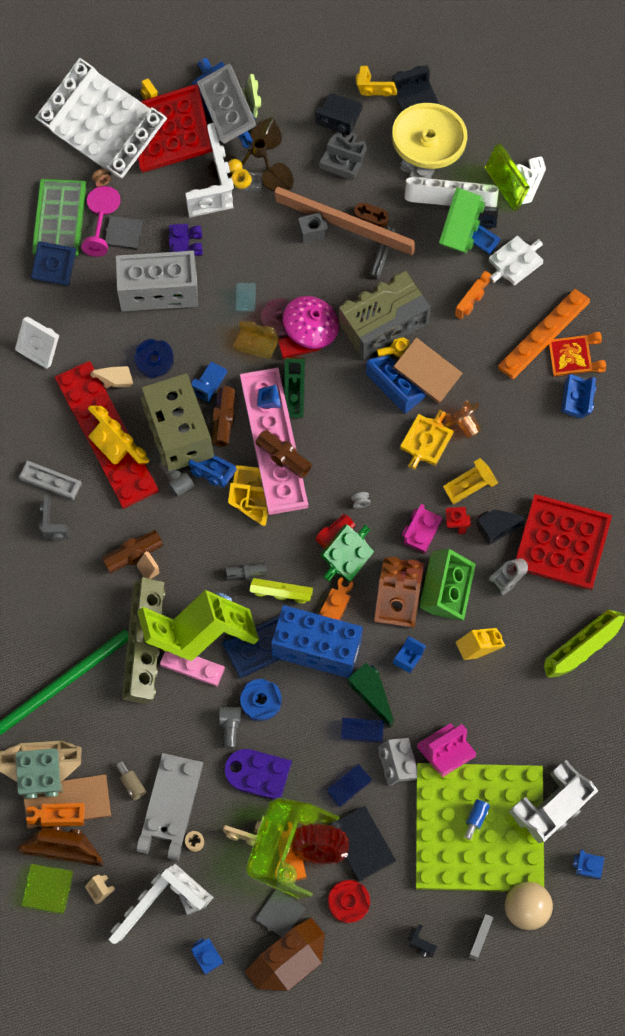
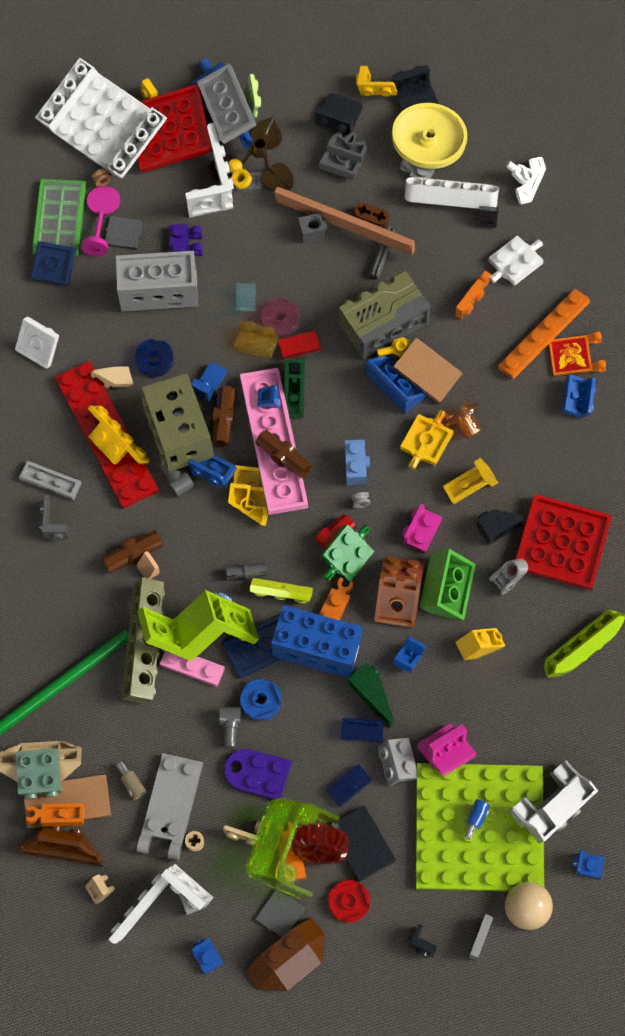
clear neon green tile [22,864,74,914] -> none
dark pink dish [283,296,339,349] -> none
bright green slope [439,187,486,254] -> none
red bracket [446,507,470,534] -> none
blue tile [472,225,501,255] -> none
clear neon green tile [485,143,530,211] -> none
none -> medium blue brick [345,440,370,486]

